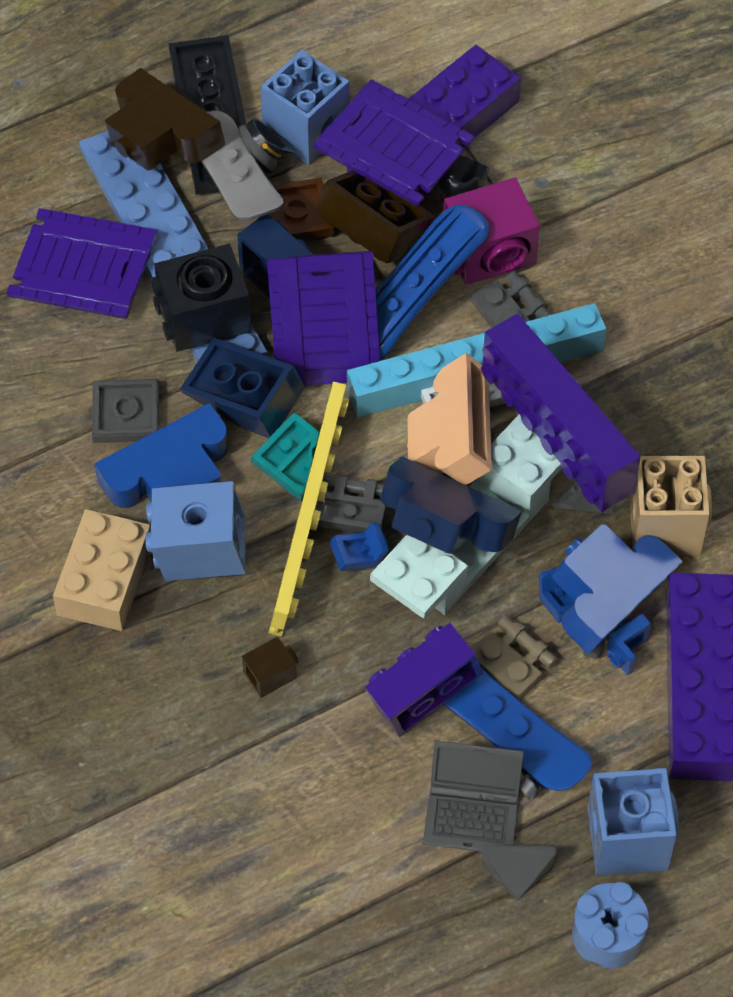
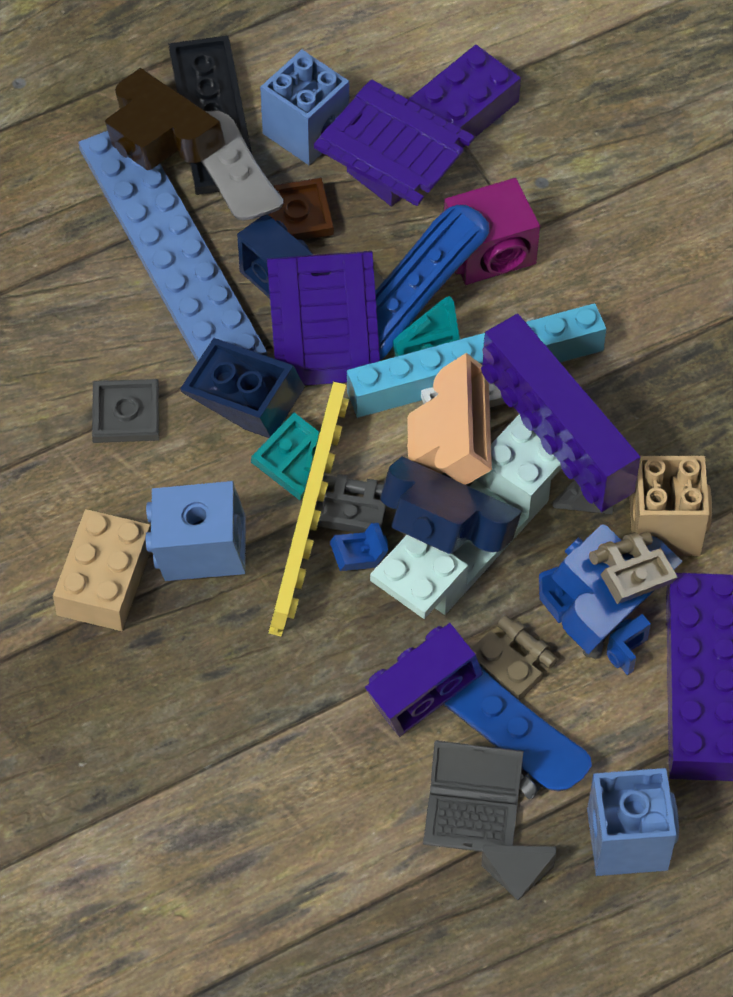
dark purple door [6,208,158,319] -> none
blue brick [94,403,228,508] -> none
black brick [151,243,251,352] -> none
piece [239,118,296,173] -> none
dark brown brick [242,636,299,698] -> none
dark brown brick [315,170,436,264] -> none
black hair [438,155,489,197] -> none
dark grey plate [471,271,551,328] -> none
medium blue brick [572,882,649,969] -> none
none -> teal wing [393,296,460,357]
none -> dark tan plate [589,532,678,604]

